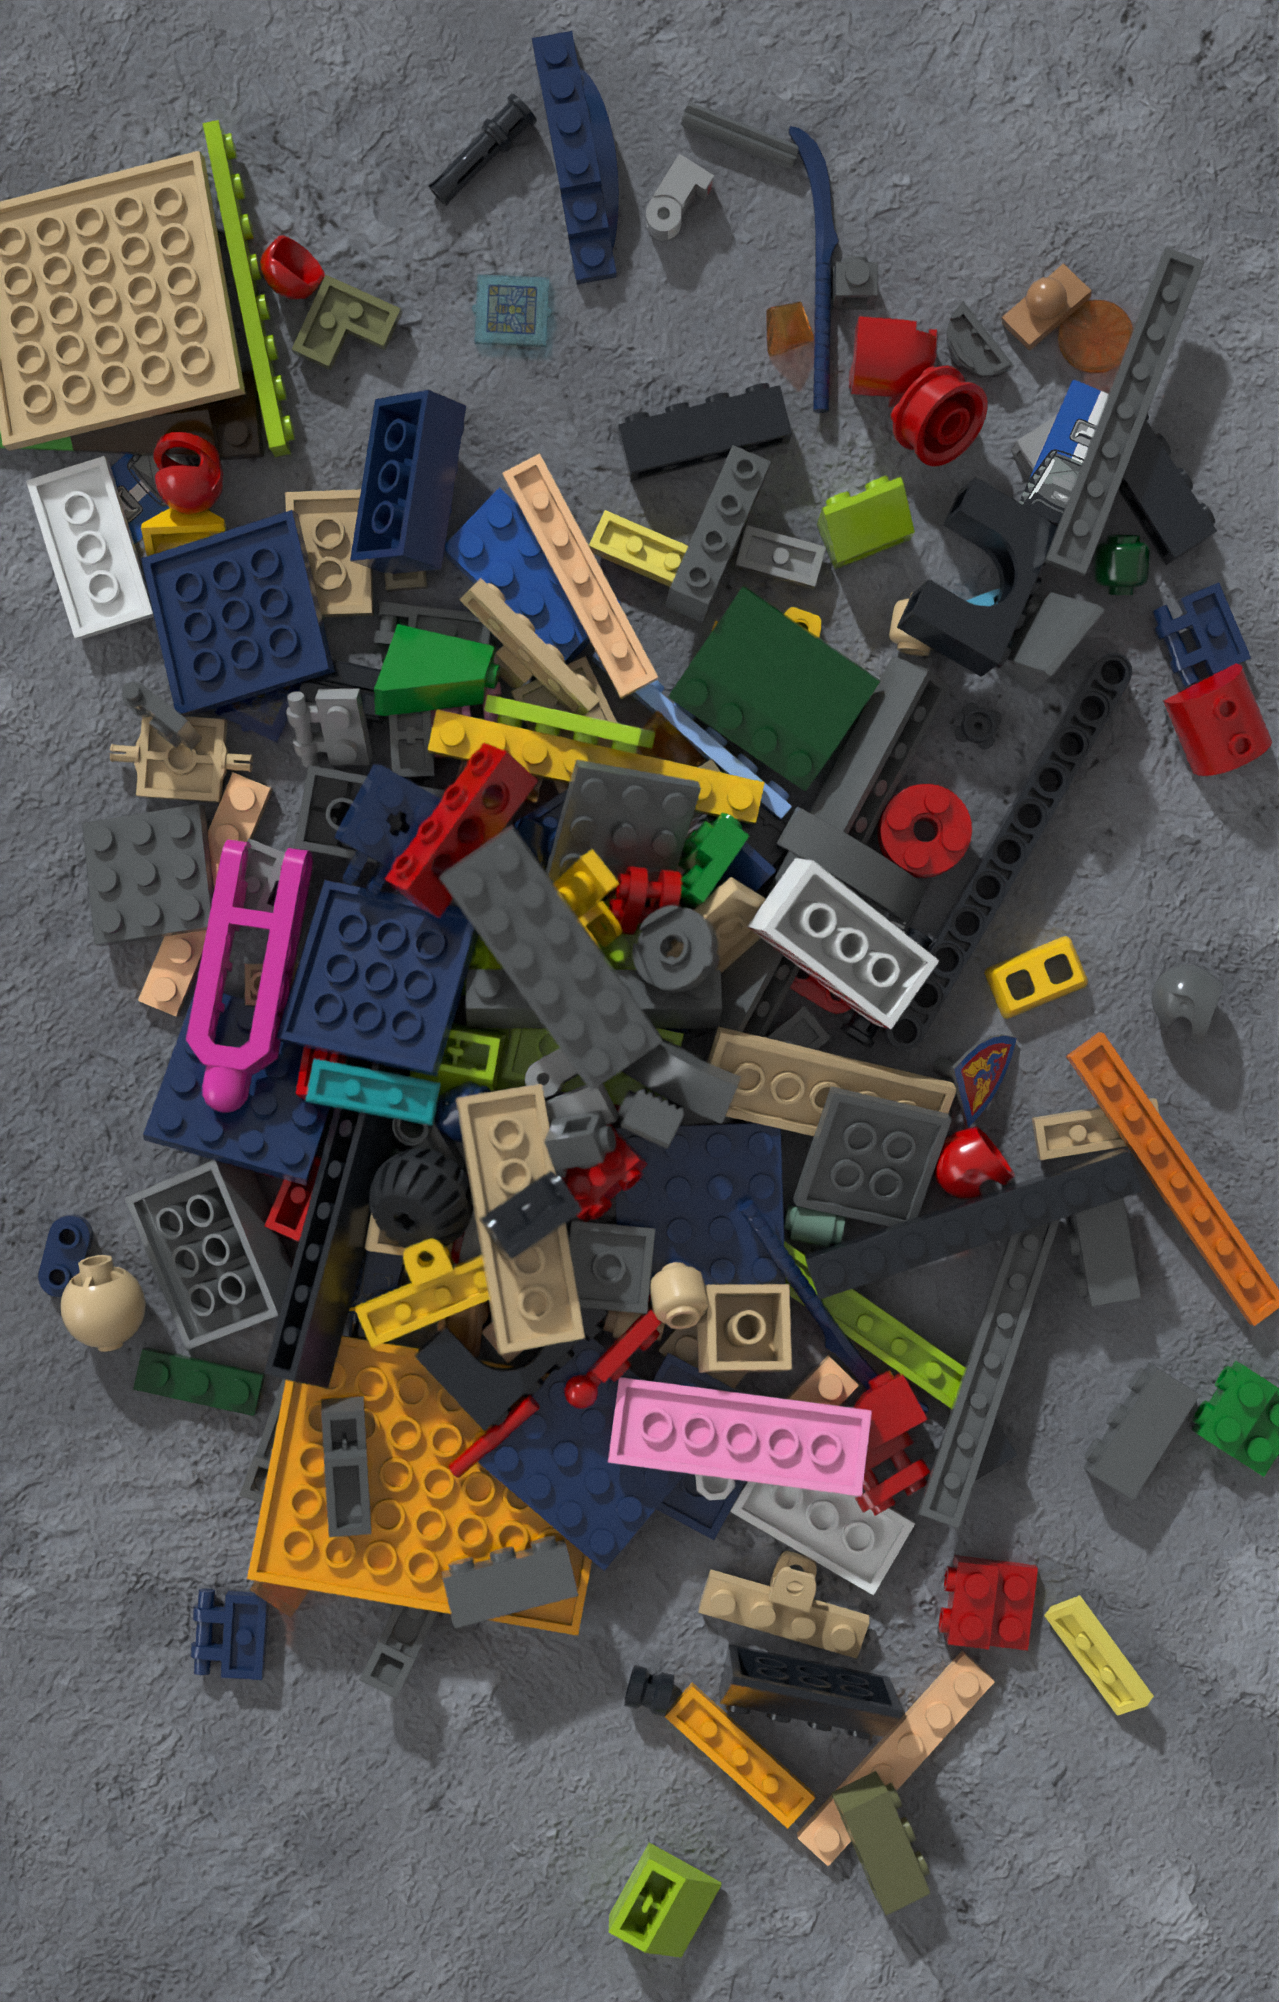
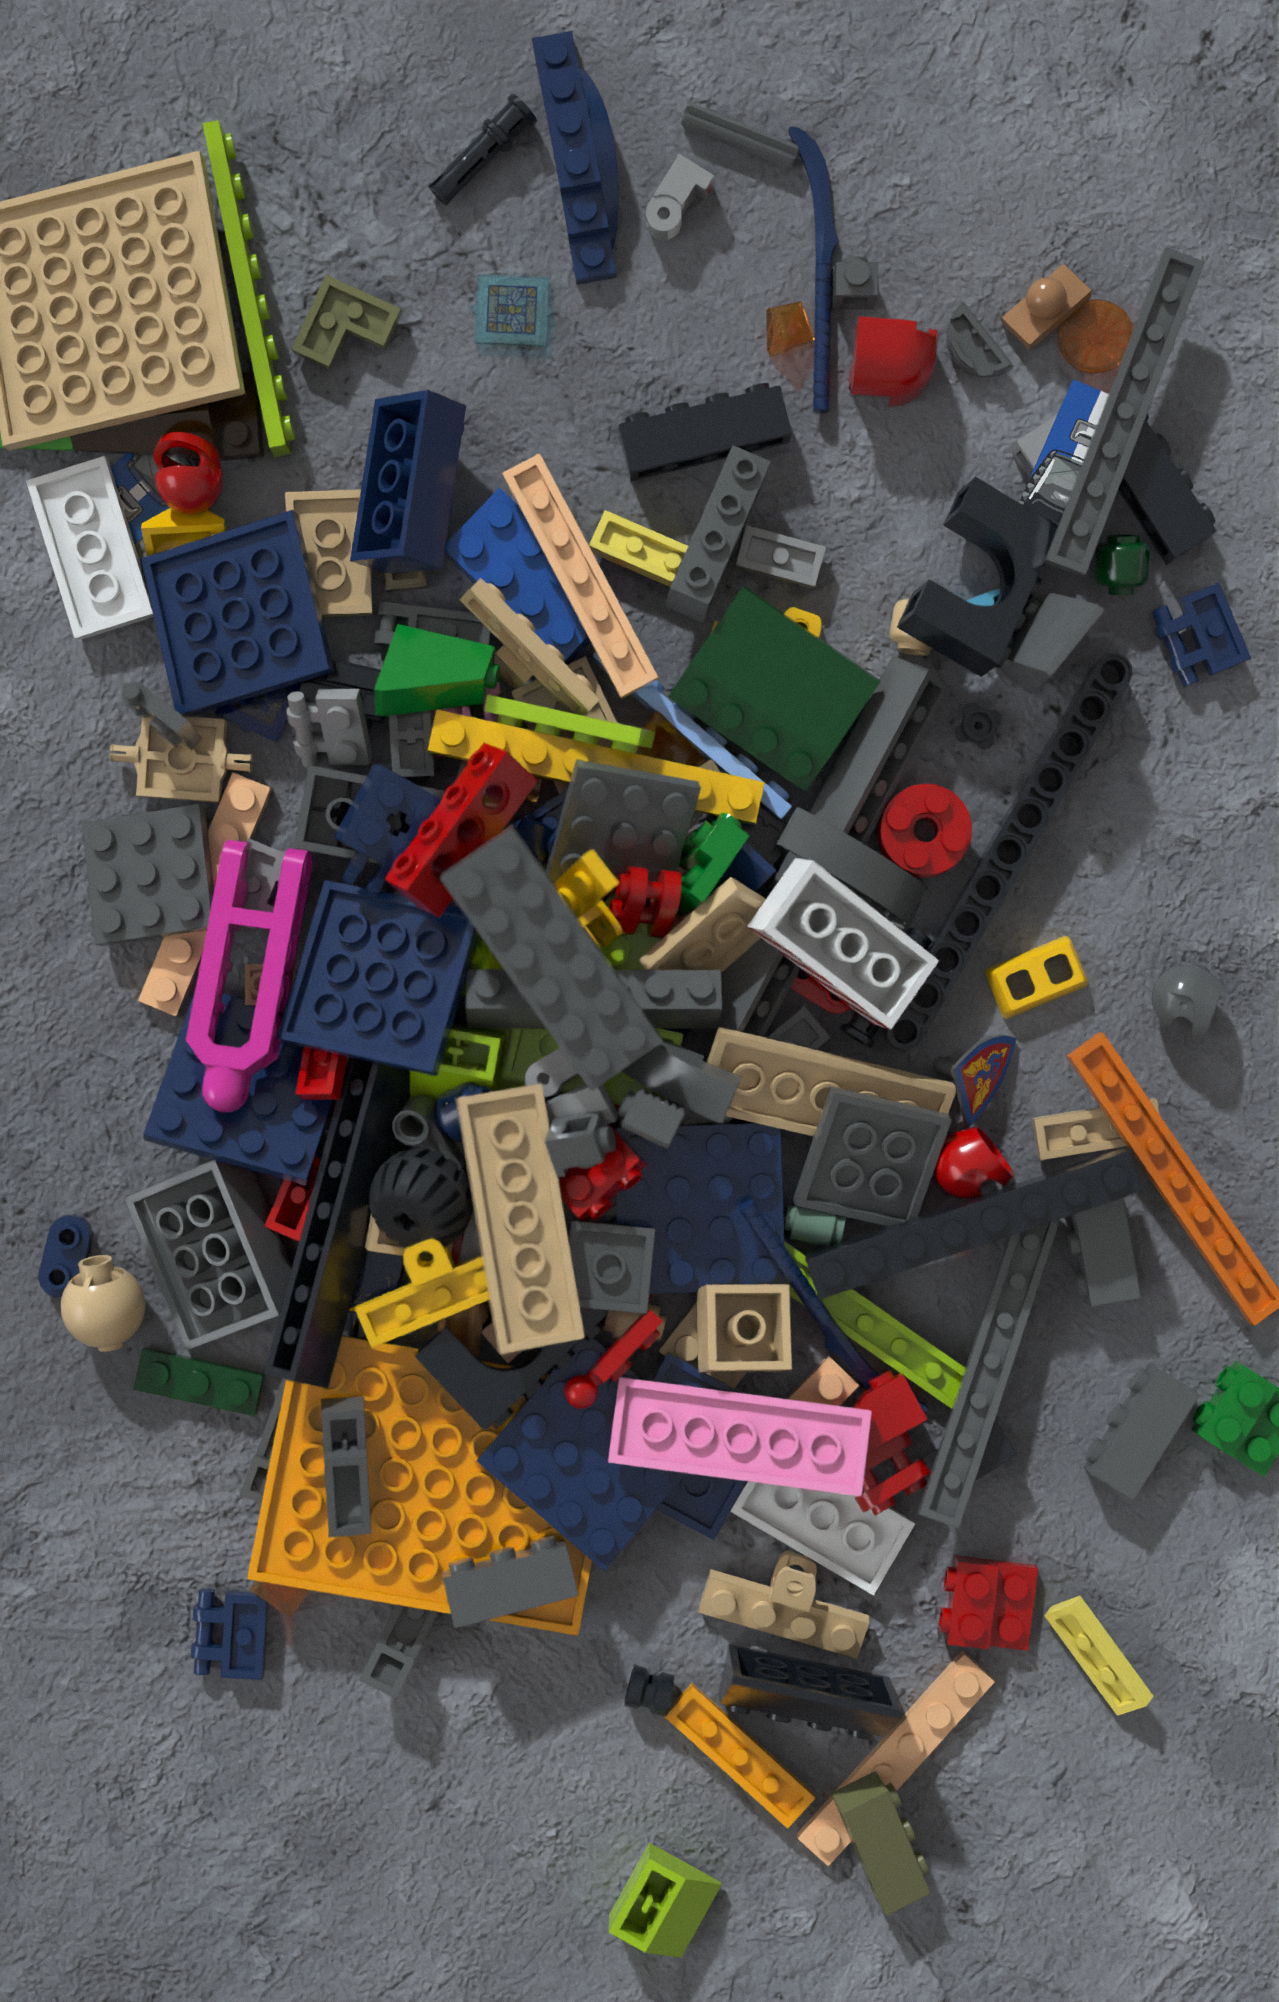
red hair [260,235,325,300] -> none
teal tile [306,1059,440,1126] -> none
red piece [448,1395,540,1478] -> none
black hinge [479,1171,583,1260] -> none
dark grey plate [633,906,720,993] -> none
tan head [650,1263,708,1329] -> none
white tile [695,1474,735,1500] -> none
lime slope [816,476,915,570] -> none
red wheel [891,366,988,467] -> none
red brick [1163,663,1272,776] -> none

